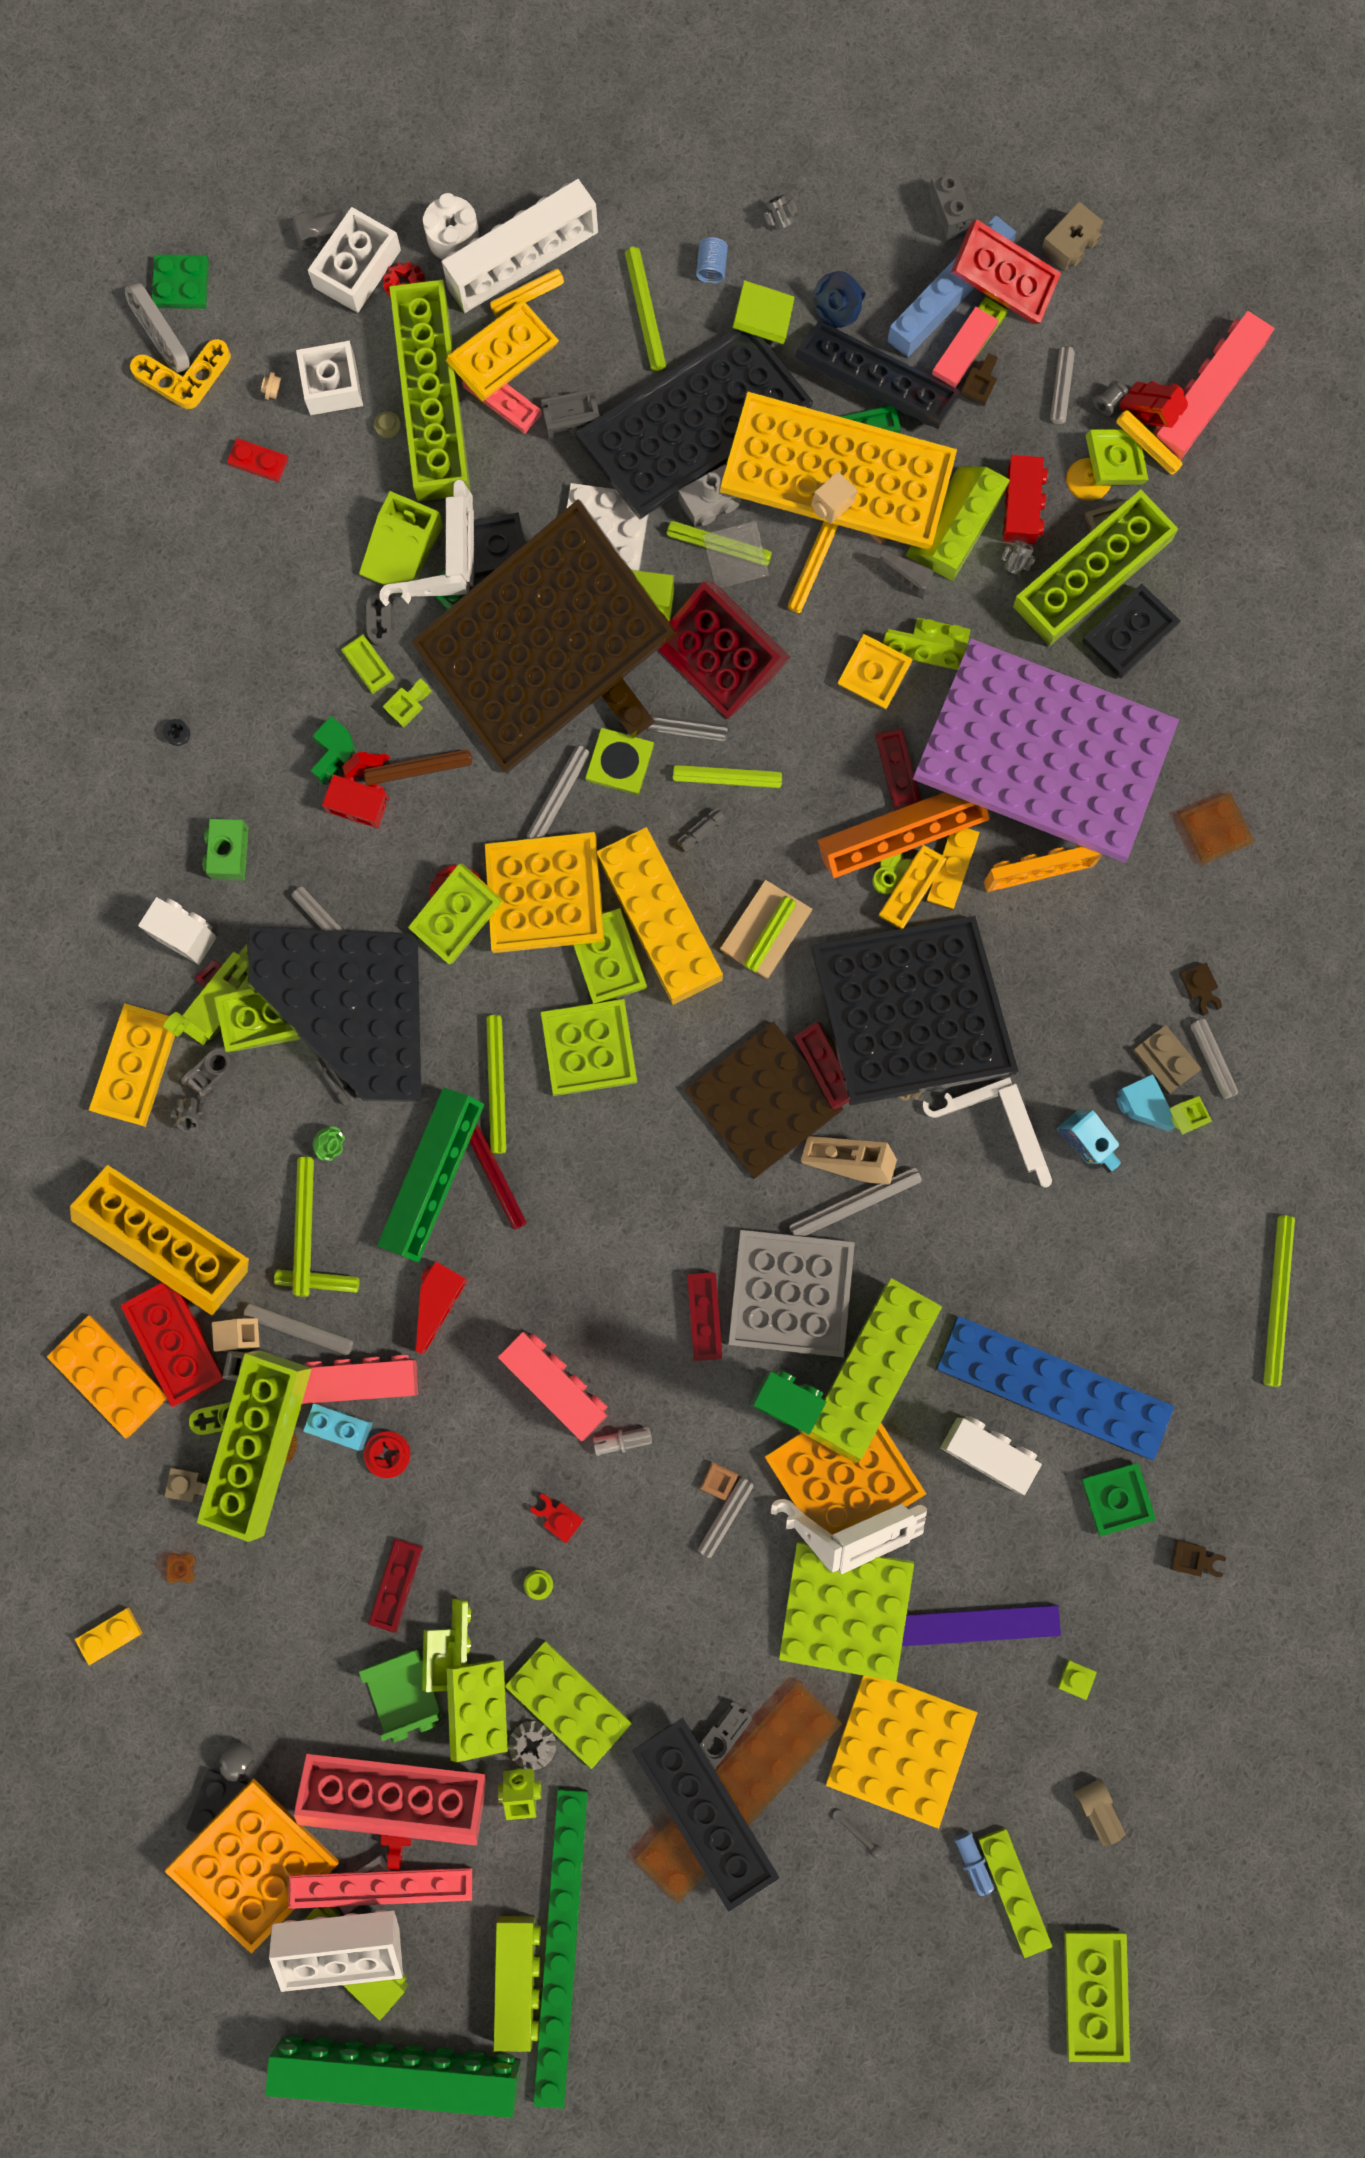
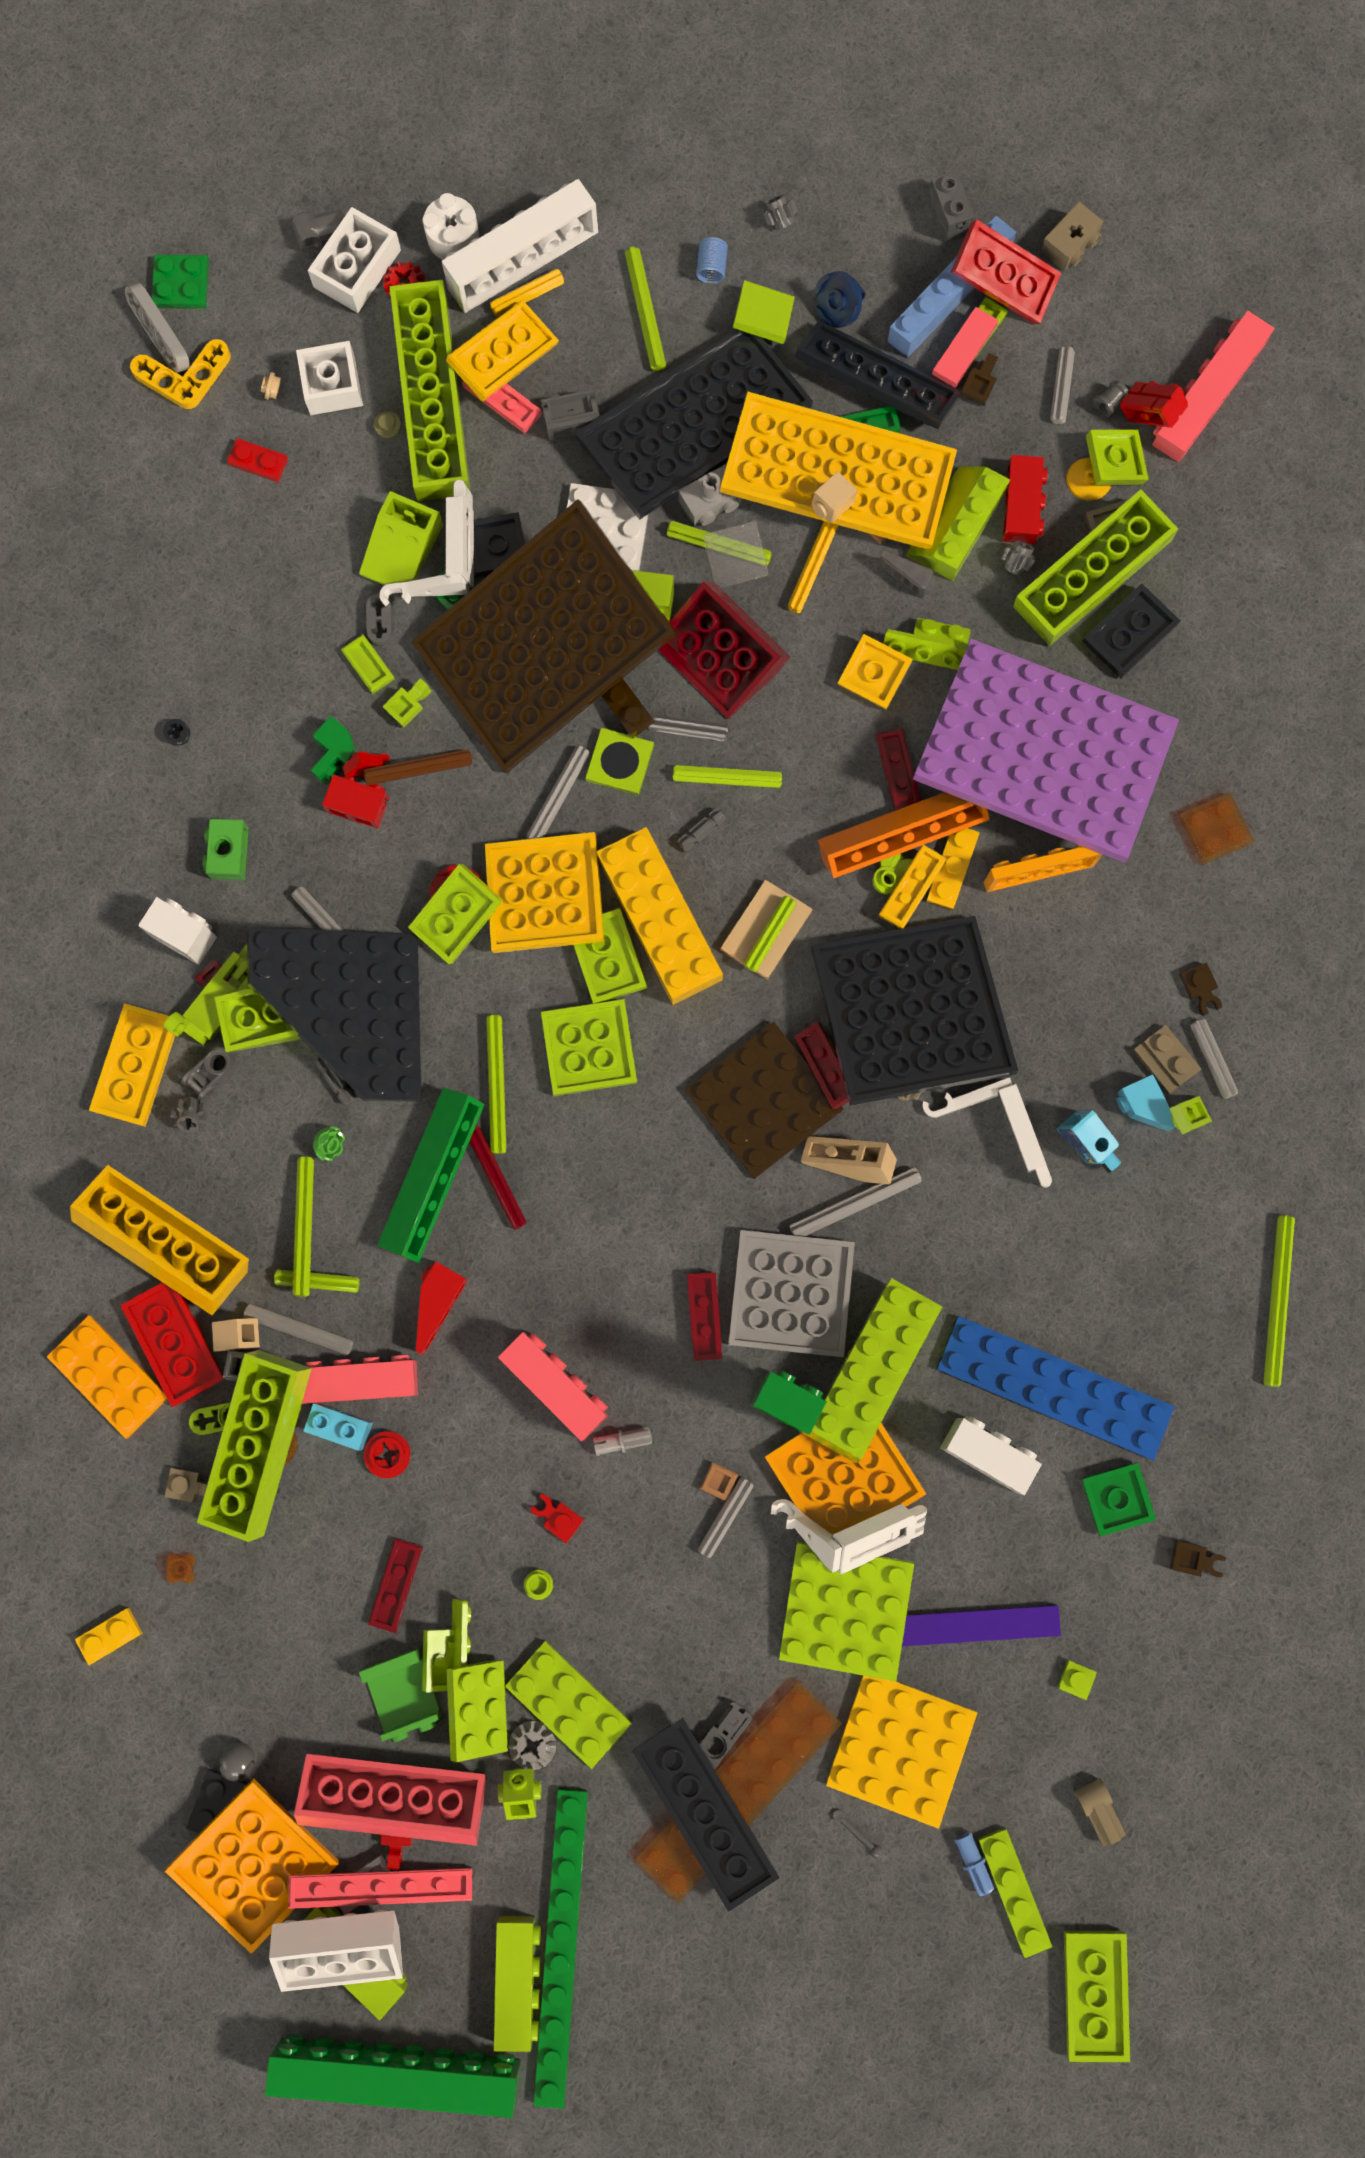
yellow axle [1116,410,1182,475] -> none

